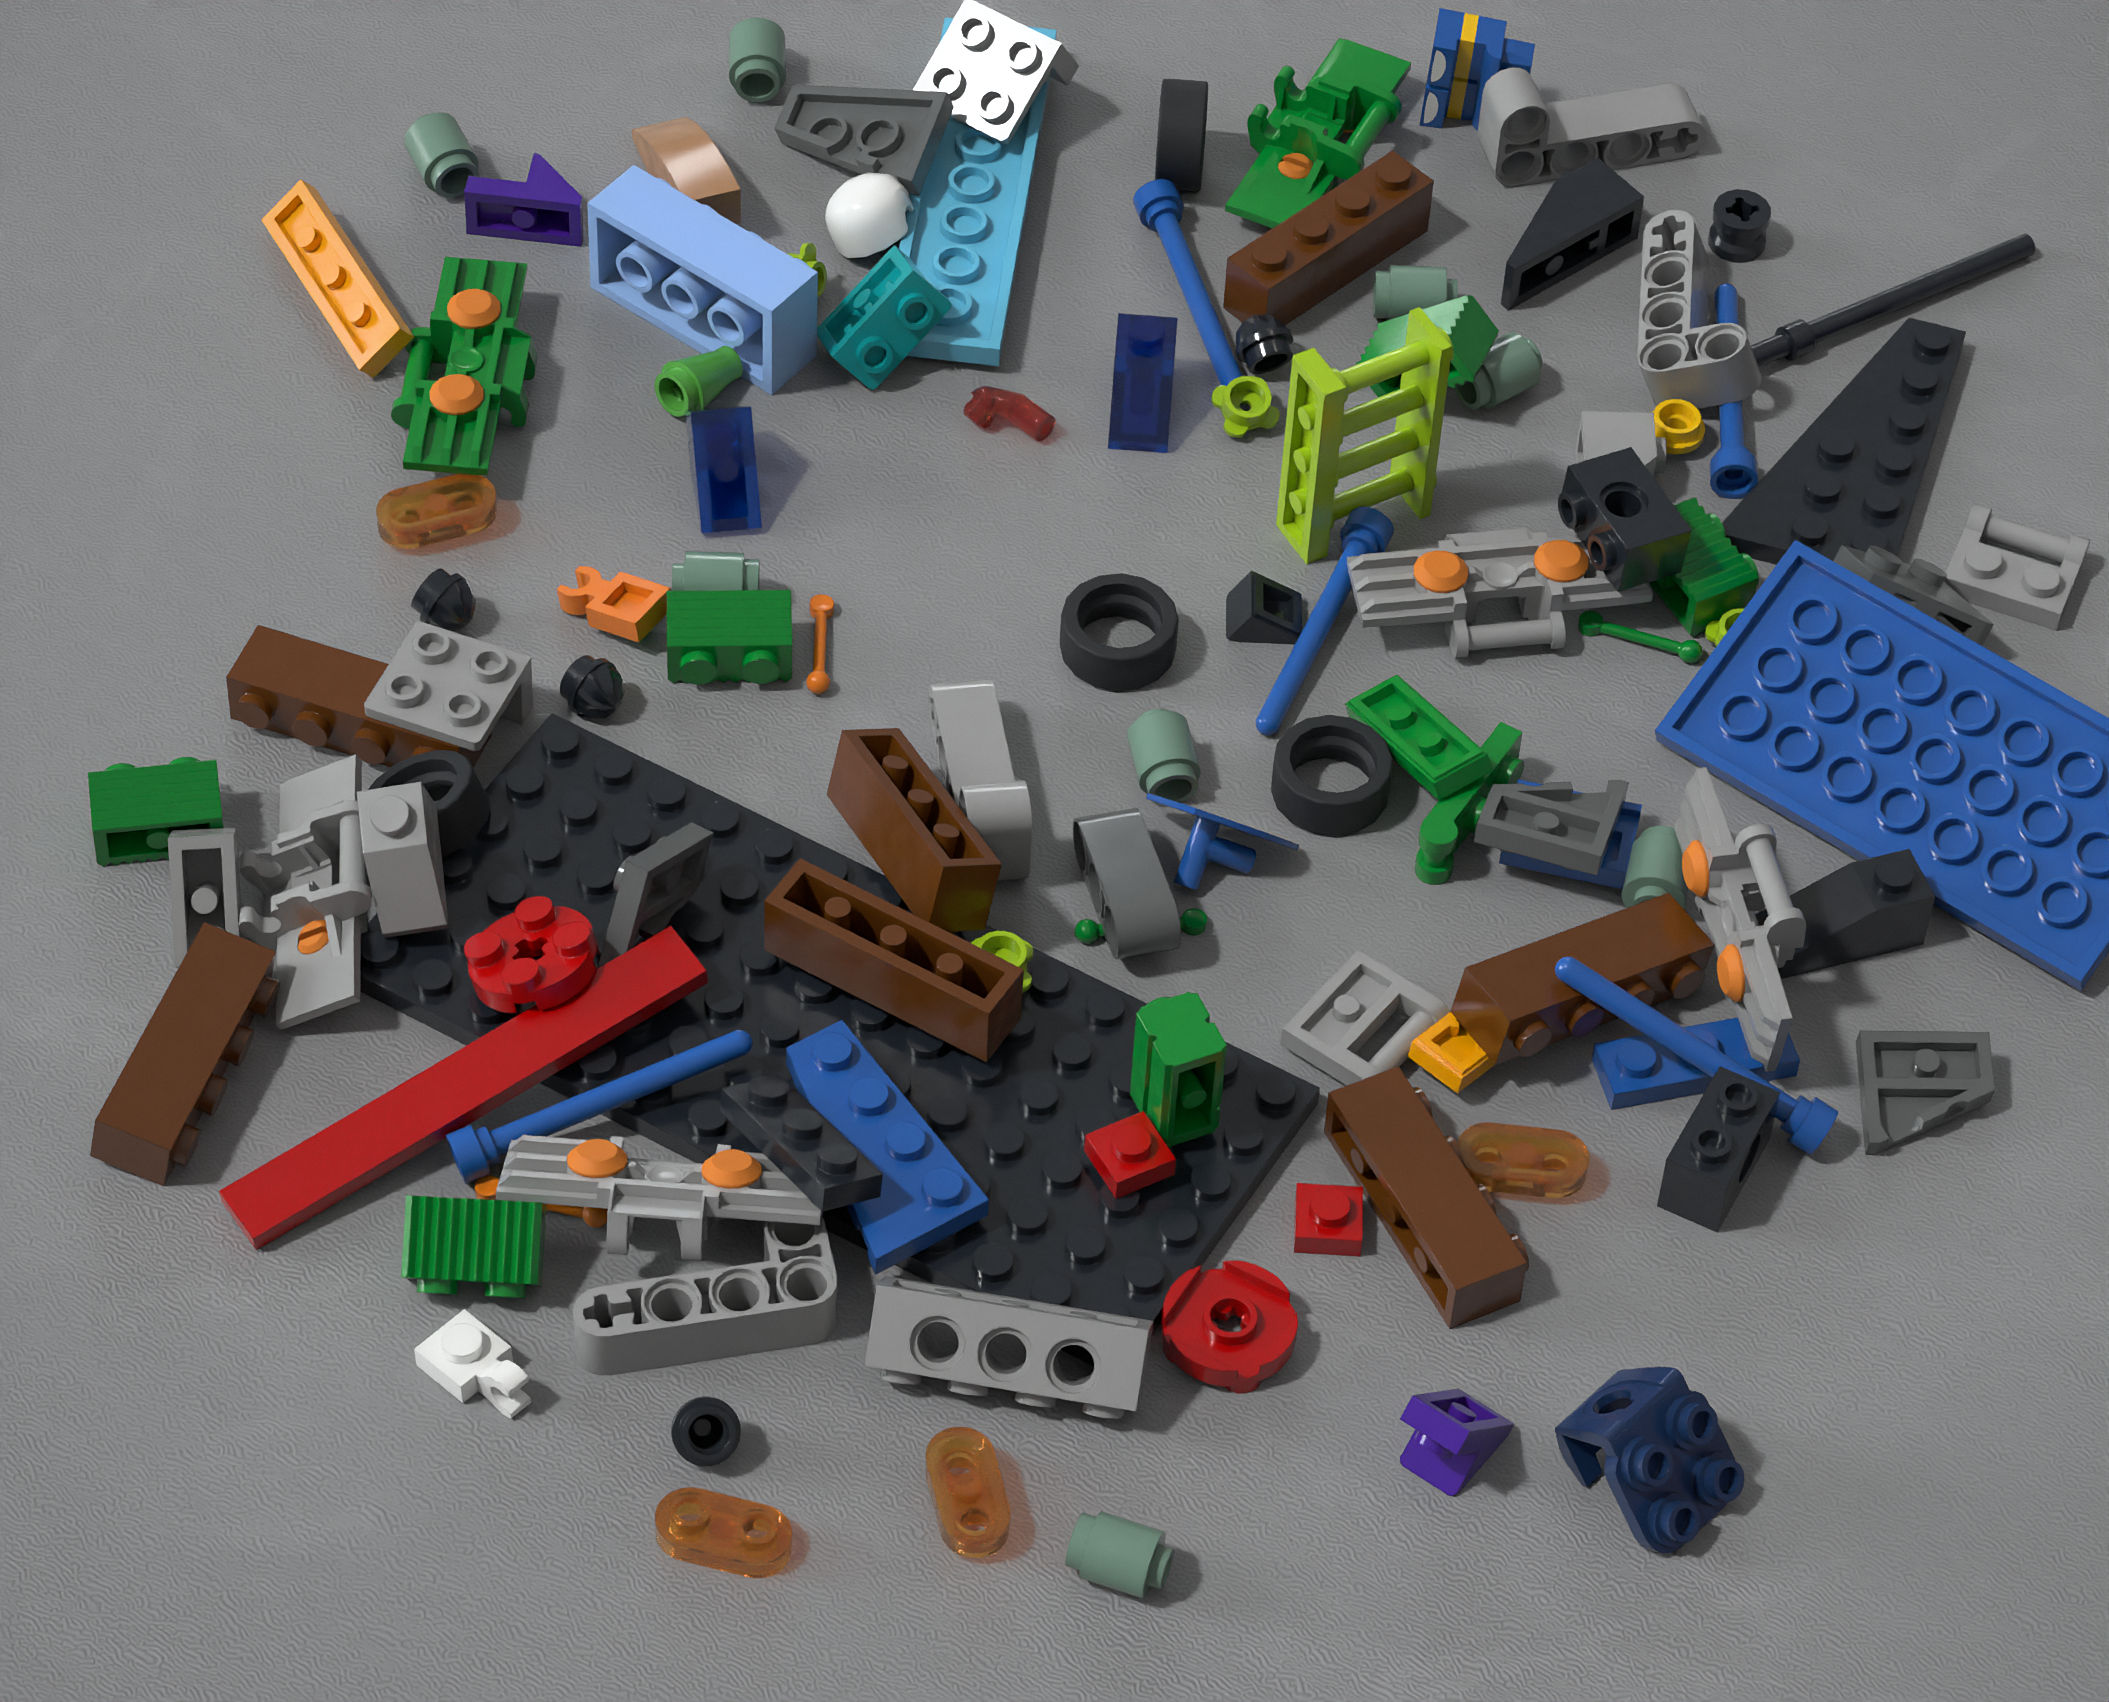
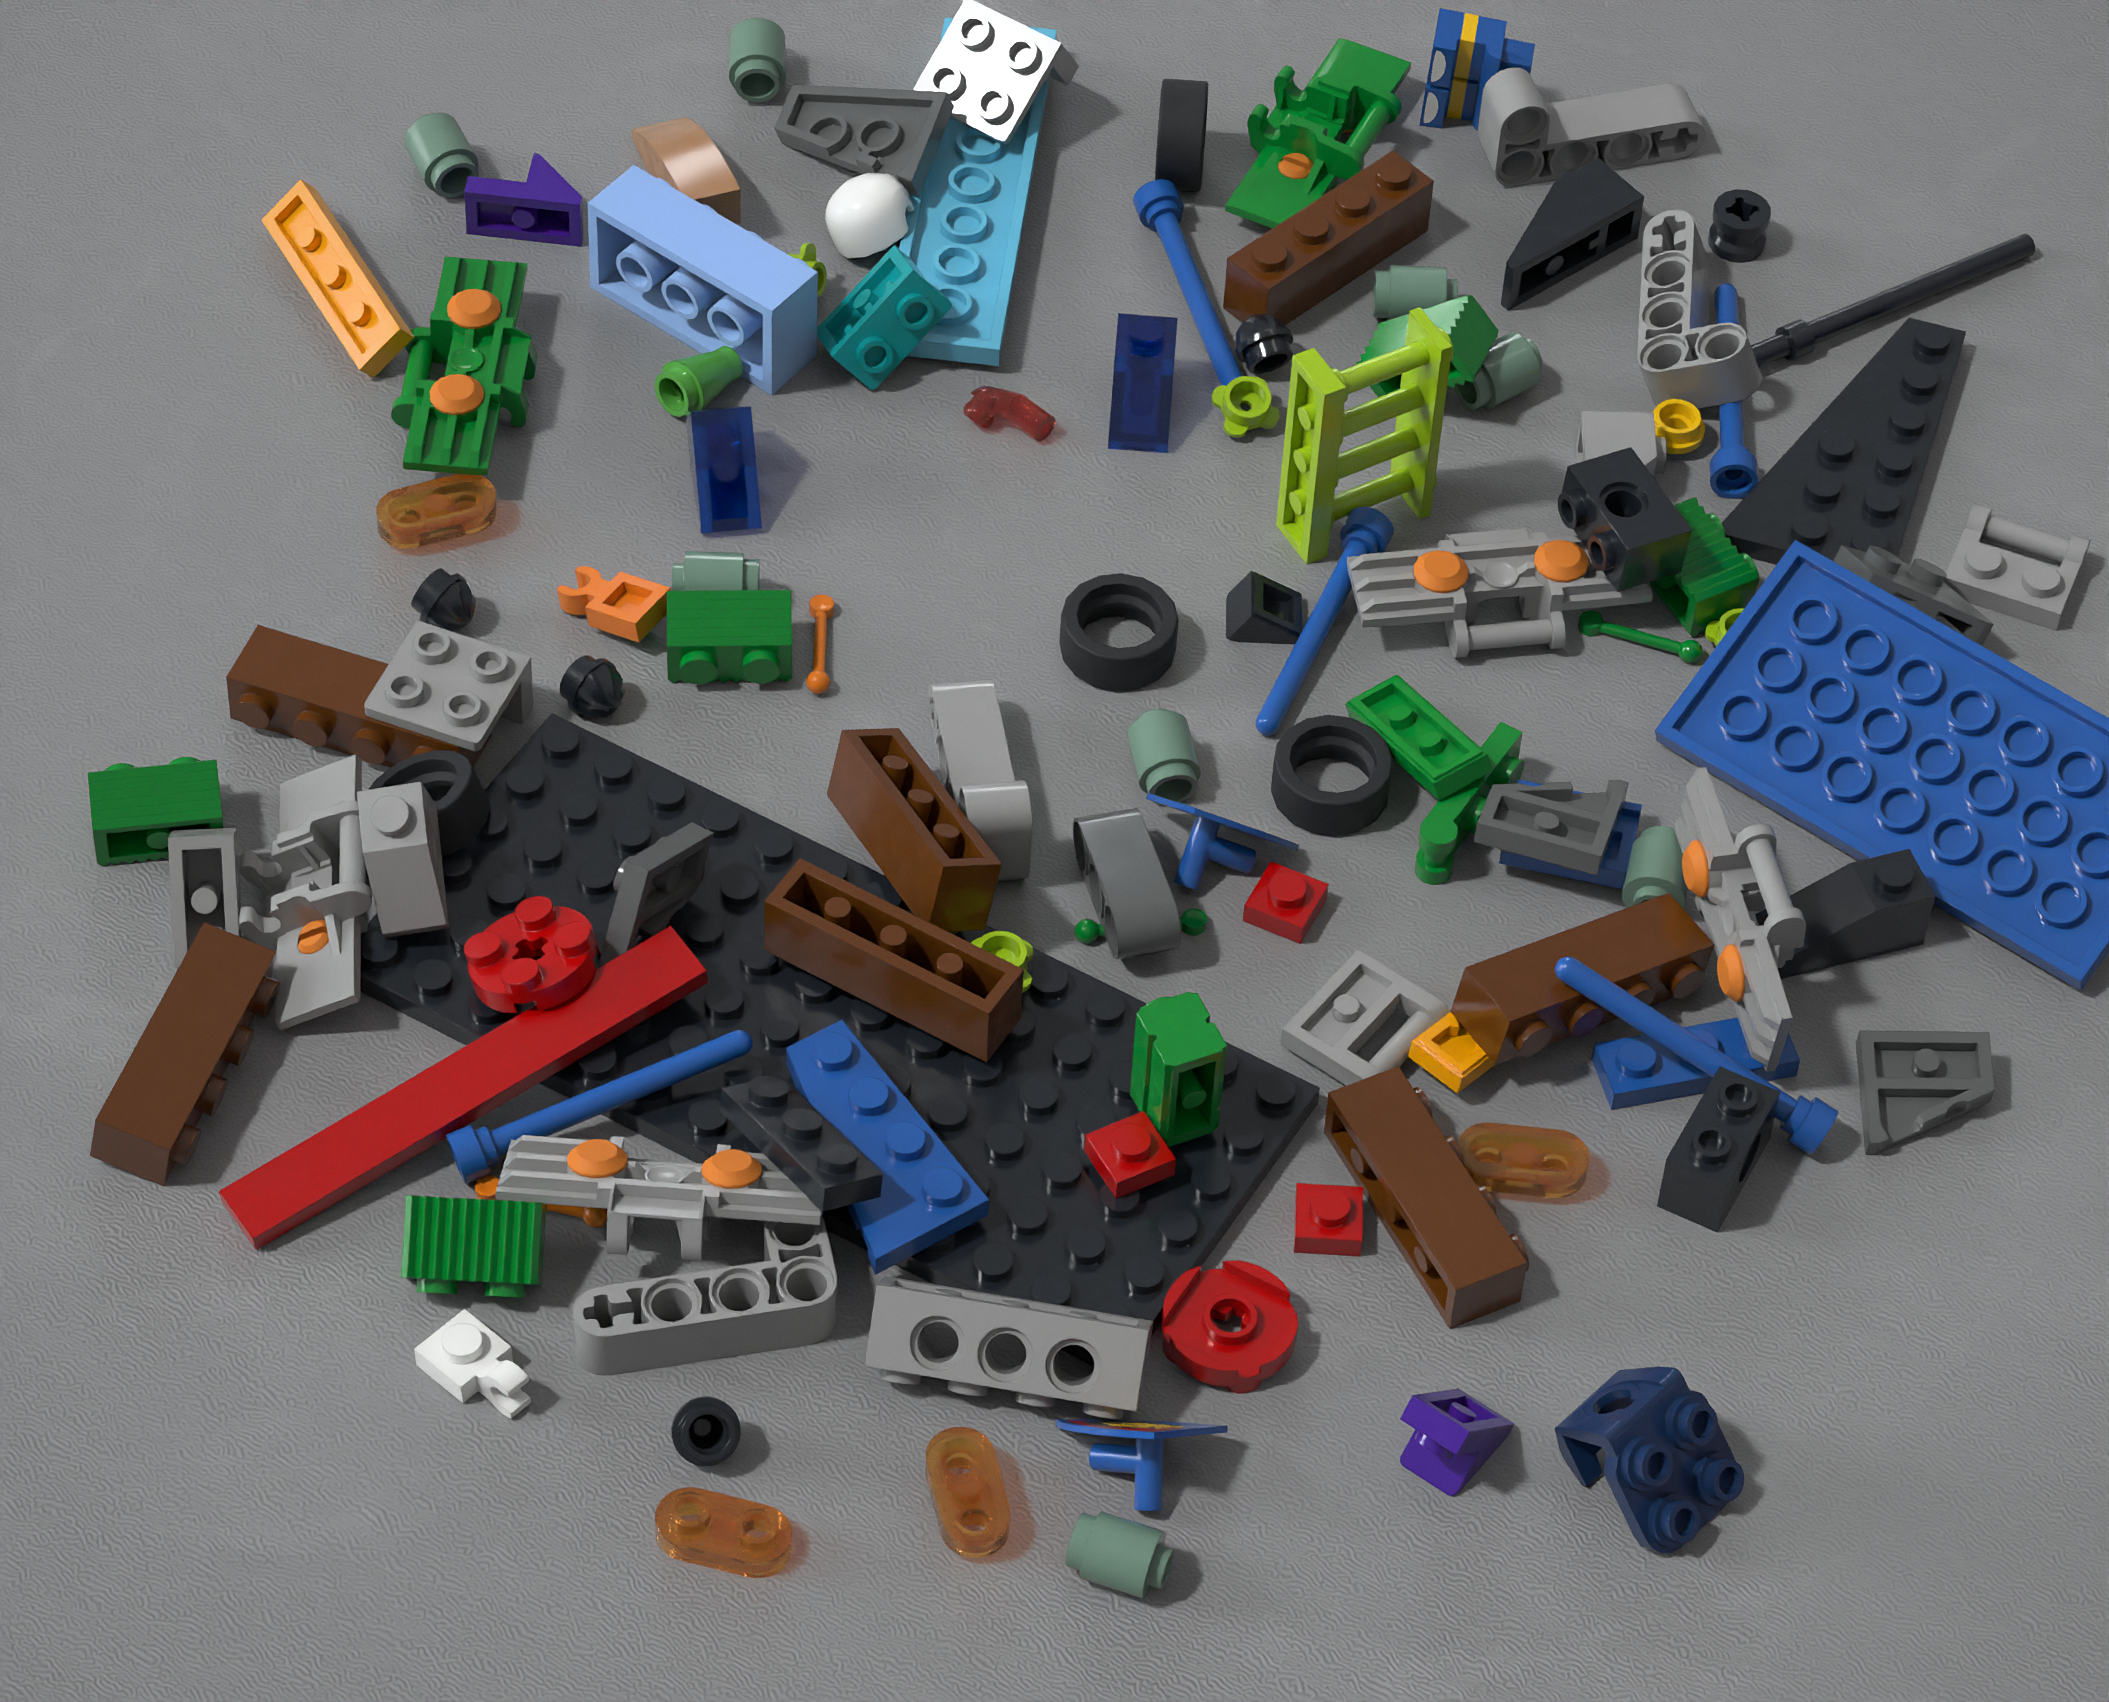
none -> blue shield [1056,1419,1228,1511]
none -> red plate [1243,861,1329,944]

